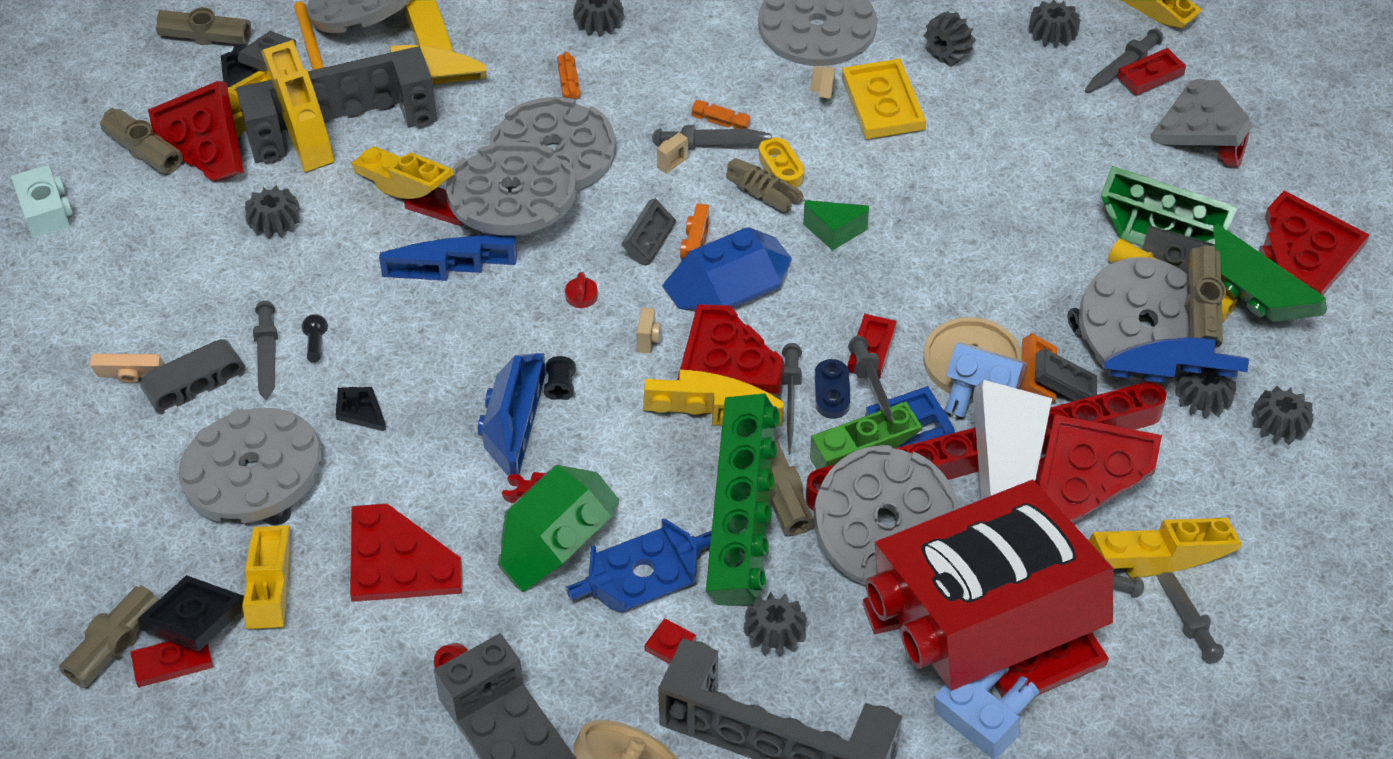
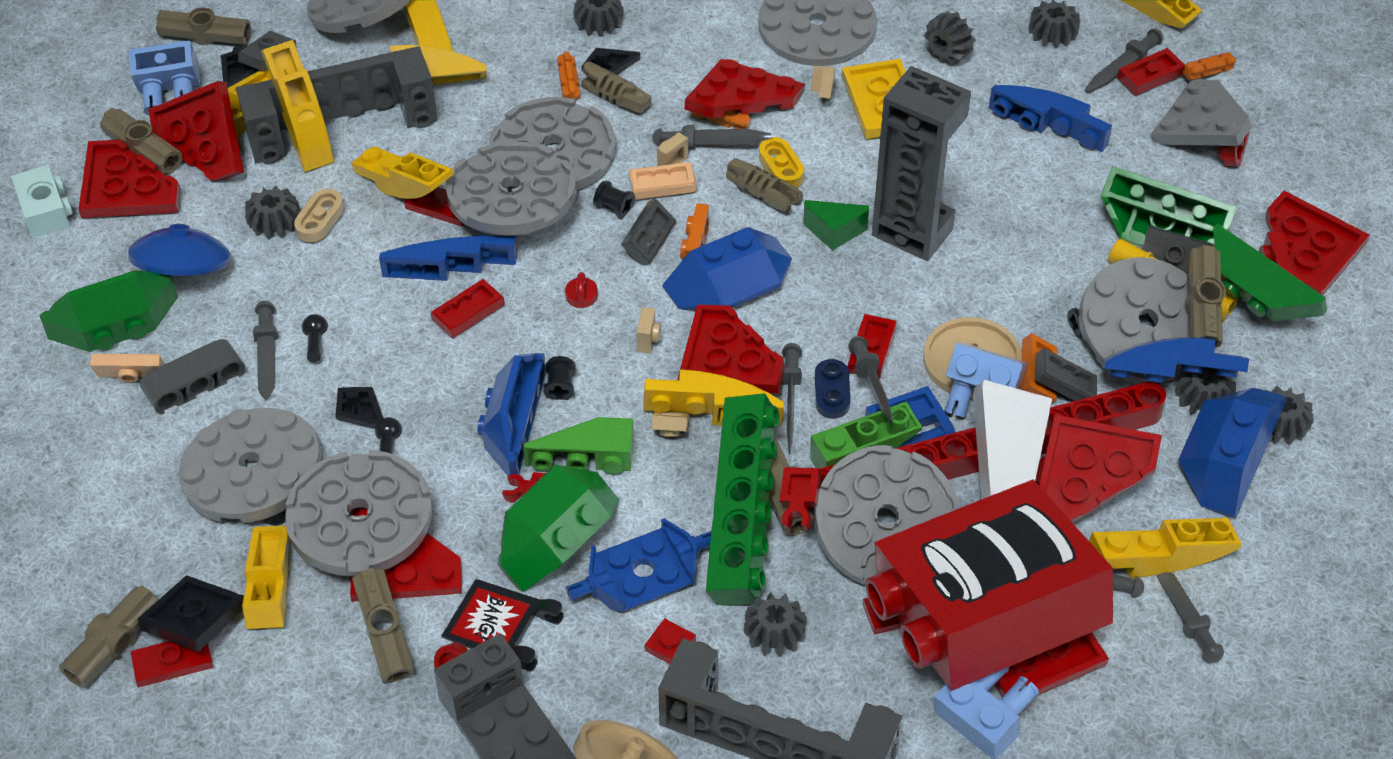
light orange piece [294,1,324,70] -> none
none -> green wedge [39,270,178,352]
none -> red plate [78,139,180,218]
none -> blue dish [128,224,230,276]
none -> light blue brick [129,40,201,115]
none -> light grey plate [285,450,432,576]
none -> tan plate [294,189,344,243]
none -> dark tan piece [352,568,415,683]
none -> black bar [375,417,402,454]
none -> red plate [431,279,505,338]
none -> flag [441,579,564,672]
none -> bright green slope [524,417,634,474]
none -> dark tan hinge [581,61,651,113]
none -> black piece [582,47,640,75]
none -> black bush [593,180,635,219]
none -> light nougat plate [629,162,696,200]
none -> tan plate [651,412,690,437]
none -> red plate [684,58,805,118]
none -> red plate [780,467,822,531]
none -> dark grey plate [872,66,971,262]
none -> blue slope [988,85,1112,152]
none -> blue wedge [1178,387,1287,518]
none -> orange axle [1182,52,1236,80]

